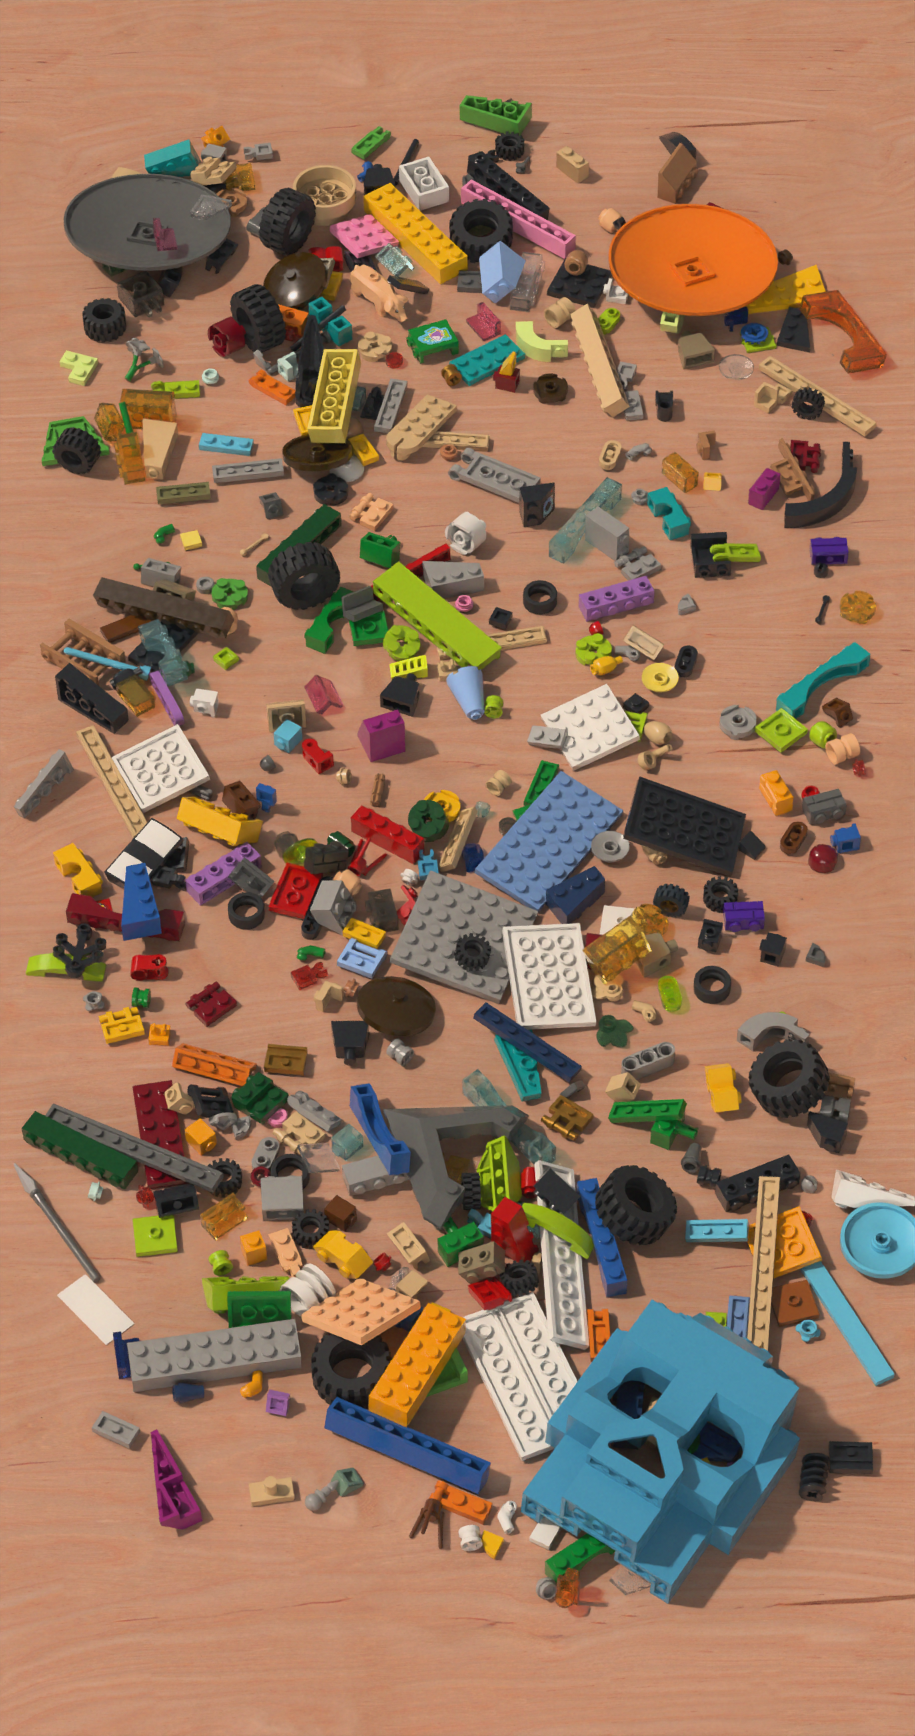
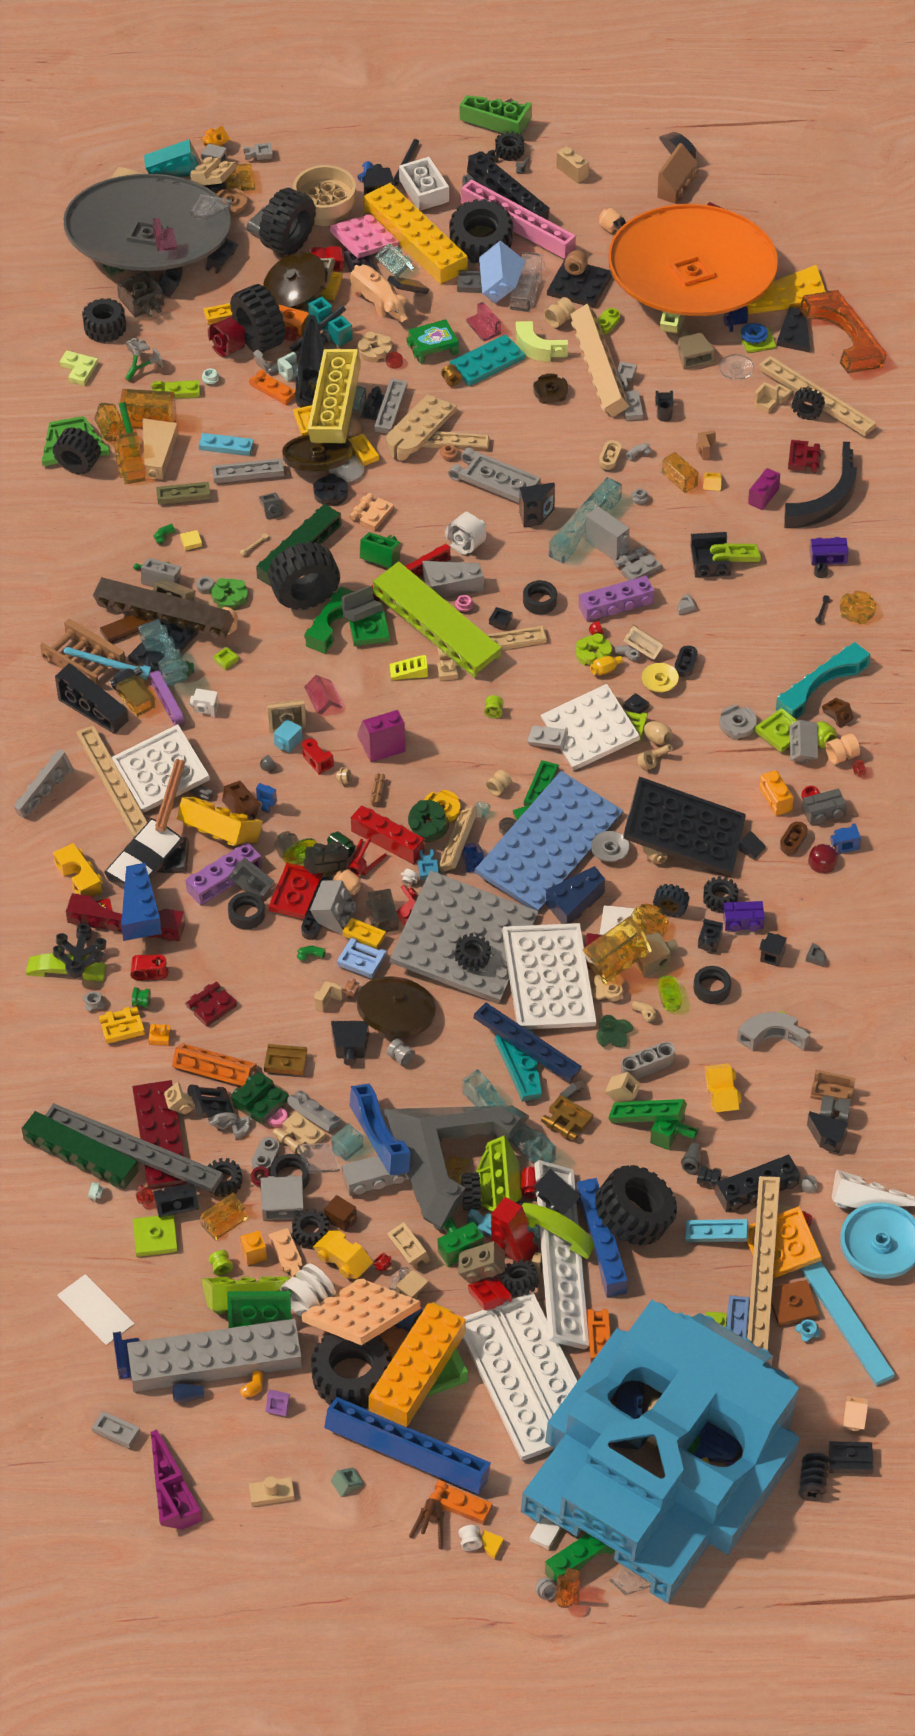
dark grey piece [13,1163,100,1283] -> none
black plate [151,866,186,890] -> none
light orange brick [184,1118,217,1156] -> none
clear red plate [291,962,328,990] -> none
light grey bar [305,1480,339,1511] -> none
bright green hinge [351,126,391,159] -> none
black torso [380,673,420,717] -> none
lime plate [383,625,420,661] -> none
light blue cone [446,666,484,720] -> none
dark red brick [493,365,520,393] -> none
white arm [497,1501,517,1534] -> none
yellow slope [499,351,516,376] -> none
white bracket [603,278,629,304] -> none
teal arch [647,487,691,541] -> none
black tyre [748,1039,830,1118] -> none
medium nougat bracket [770,438,815,501] -> none
dark brown plate [778,249,793,265] -> none
none -> nougat axle [155,759,185,832]
none -> yellow plate [203,303,232,325]
none -> light grey hinge [790,720,818,762]
none -> light nougat brick [843,1396,868,1431]

